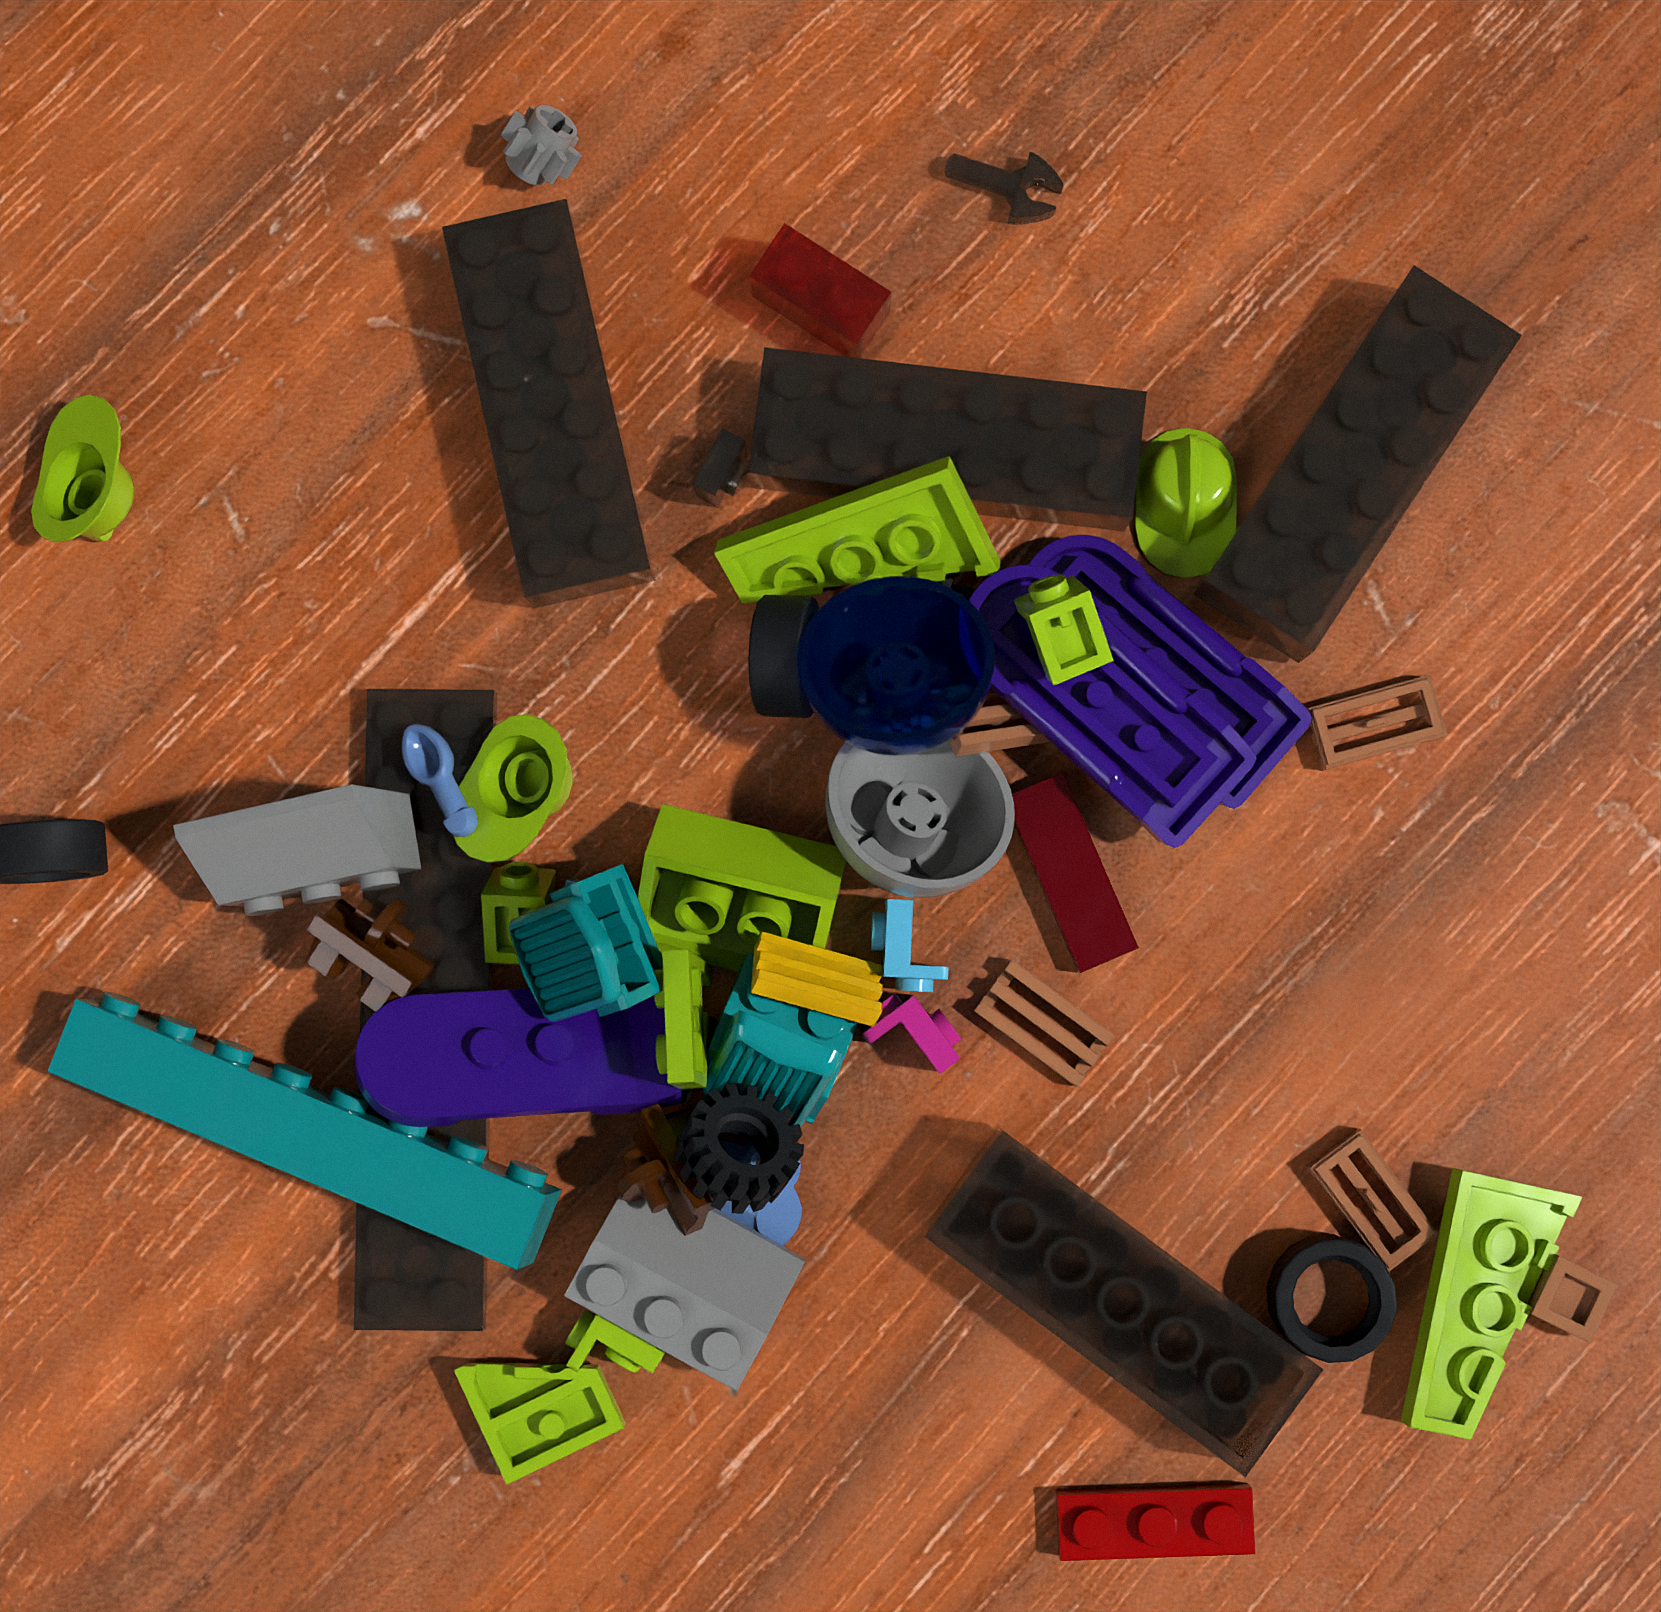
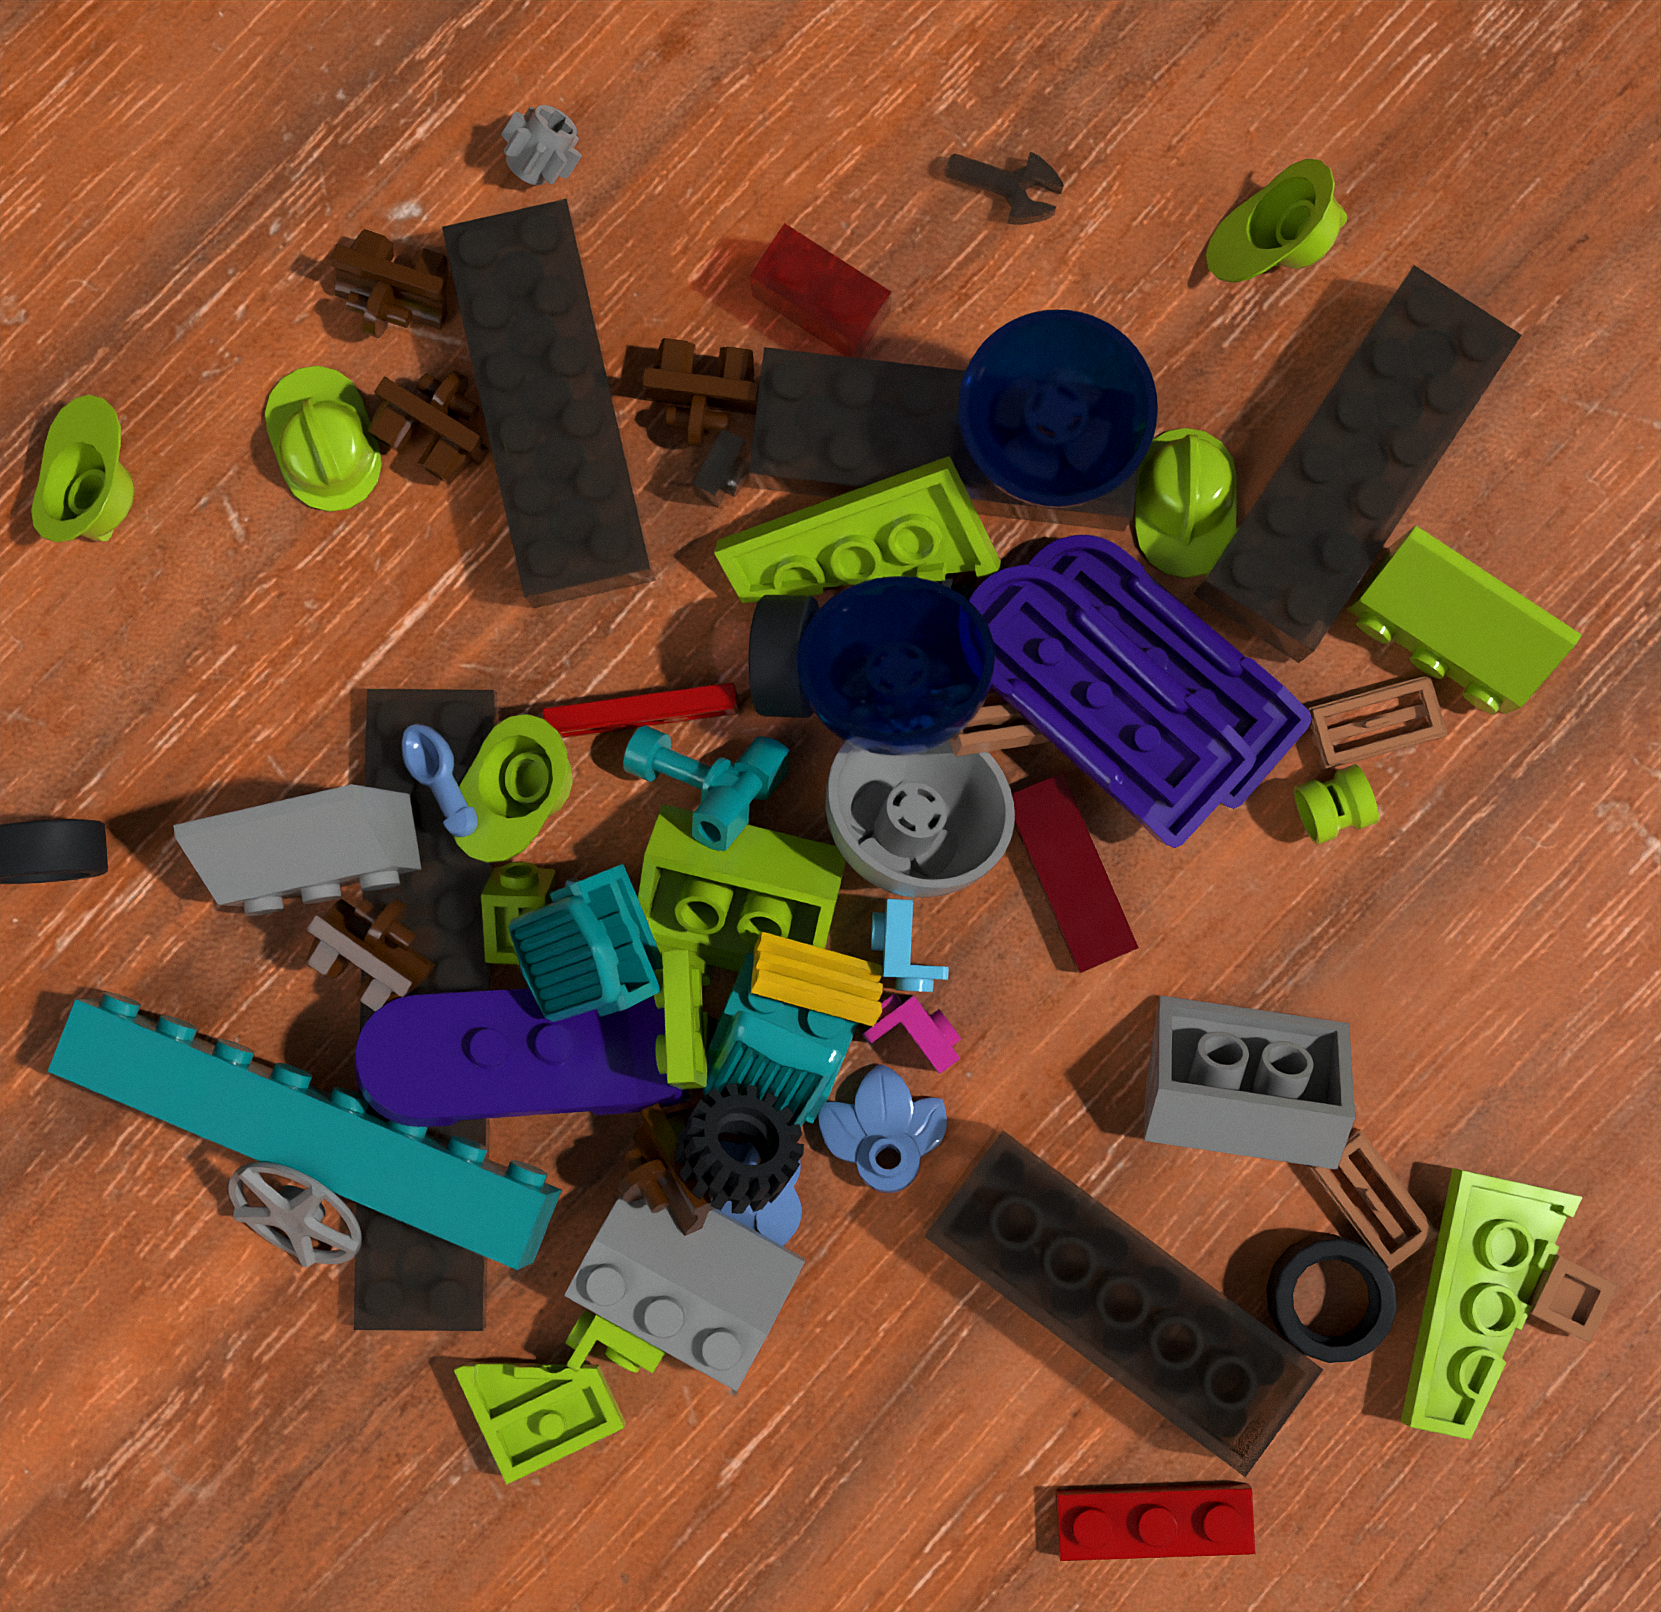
nougat tile [973,959,1115,1087] -> none
lime bracket [1014,574,1114,686] -> none
none -> light grey wheel [228,1162,362,1267]
none -> lime piece [265,366,382,512]
none -> reddish brown hips [330,229,449,338]
none -> reddish brown hips [368,370,490,485]
none -> red tile [542,682,739,739]
none -> teal bar [623,725,790,851]
none -> reddish brown hips [642,338,761,447]
none -> medium blue plate [818,1064,947,1193]
none -> clear blue piece [958,309,1158,508]
none -> light grey slope [1144,995,1355,1169]
none -> lime piece [1206,159,1348,283]
none -> lime wheel [1294,764,1379,845]
none -> lime slope [1346,525,1582,715]

